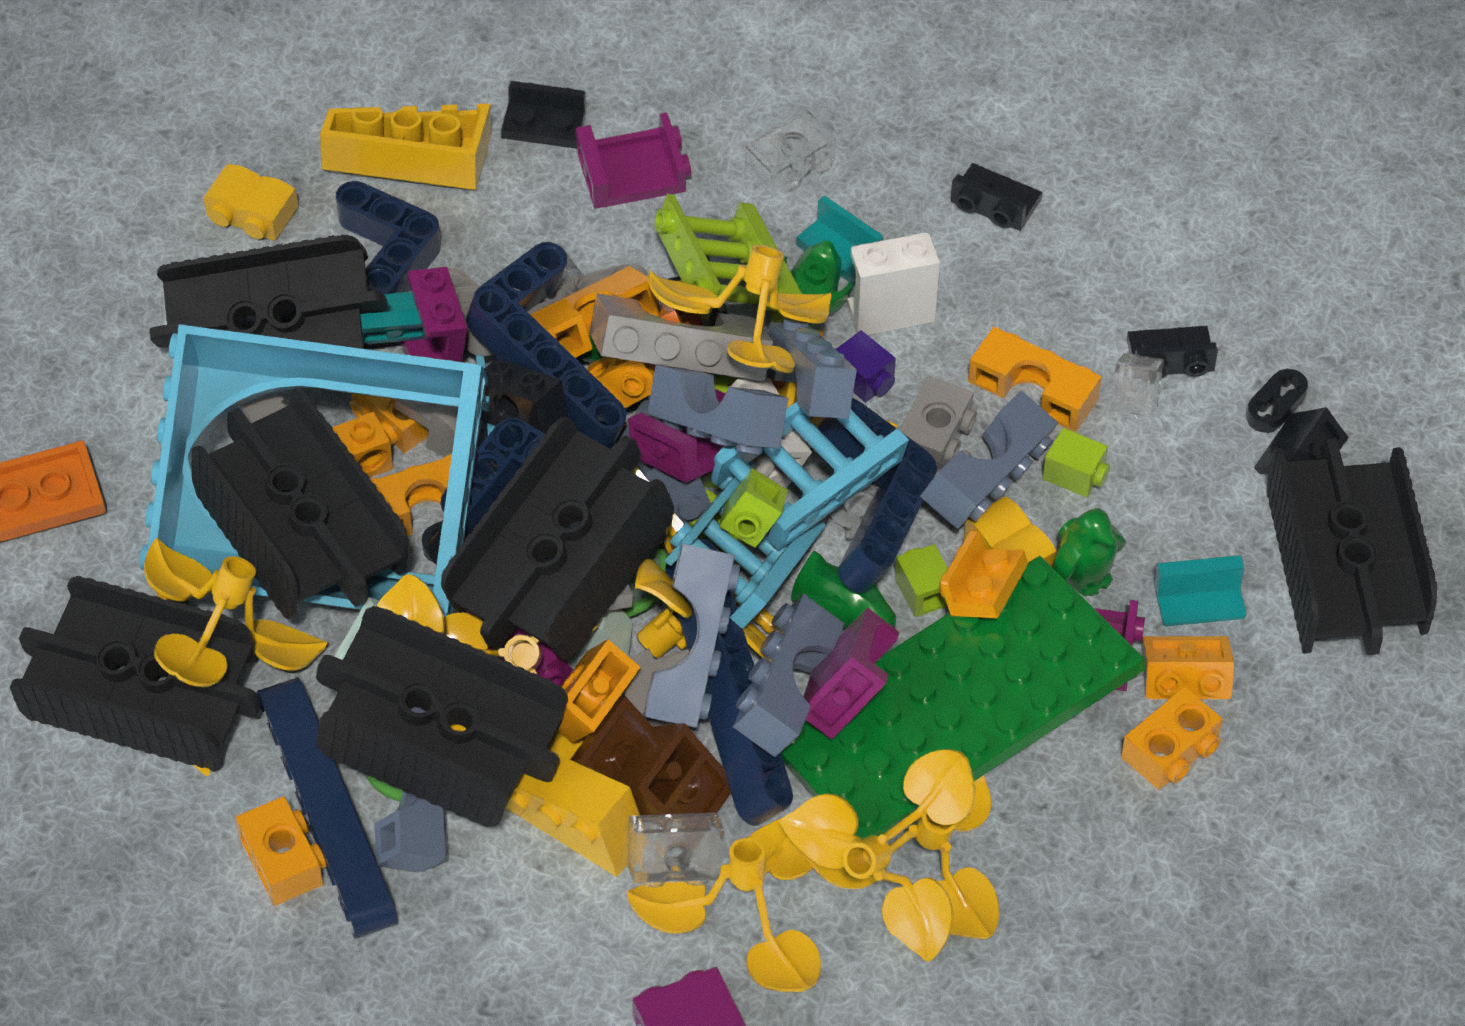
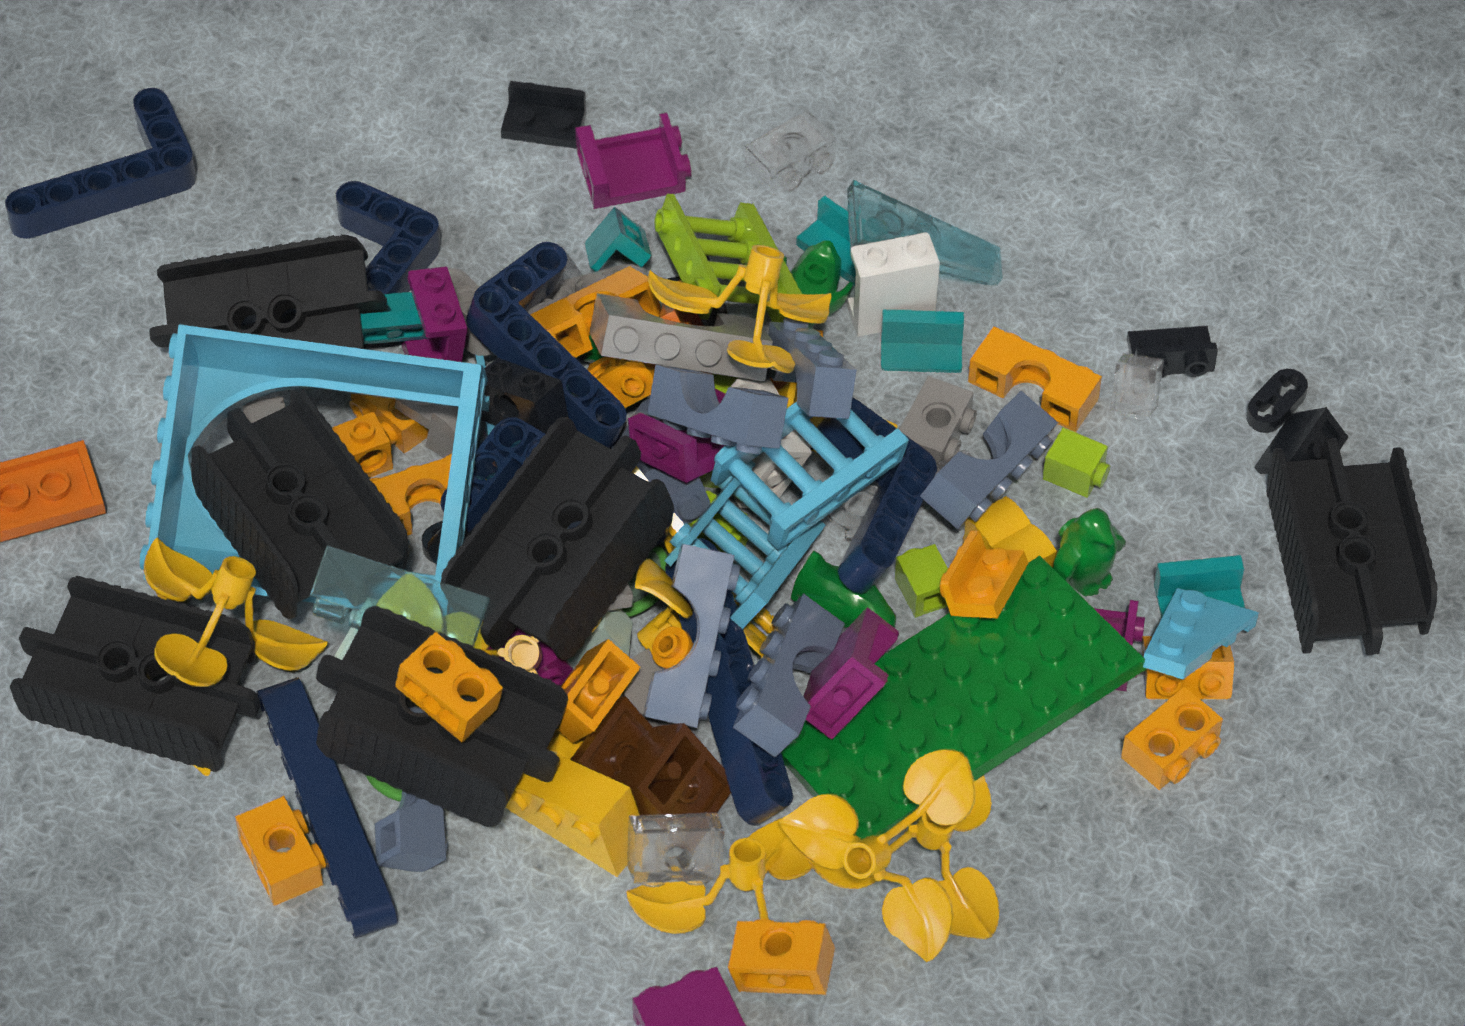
yellow brick [203,164,299,240] -> none
yellow wedge [320,103,491,190] -> none
lime brick [719,468,788,548] -> none
dark purple brick [835,330,896,403] -> none
black bracket [950,163,1043,231] -> none
none -> dark blue beam [5,88,196,239]
none -> clear light blue windscreen [310,546,490,648]
none -> light orange brick [395,632,503,742]
none -> teal panel [585,207,652,272]
none -> light orange plate [652,626,693,669]
none -> light orange brick [728,919,835,995]
none -> clear light blue wing [847,180,1003,285]
none -> teal panel [881,309,964,373]
none -> medium azure wing [1143,588,1259,679]

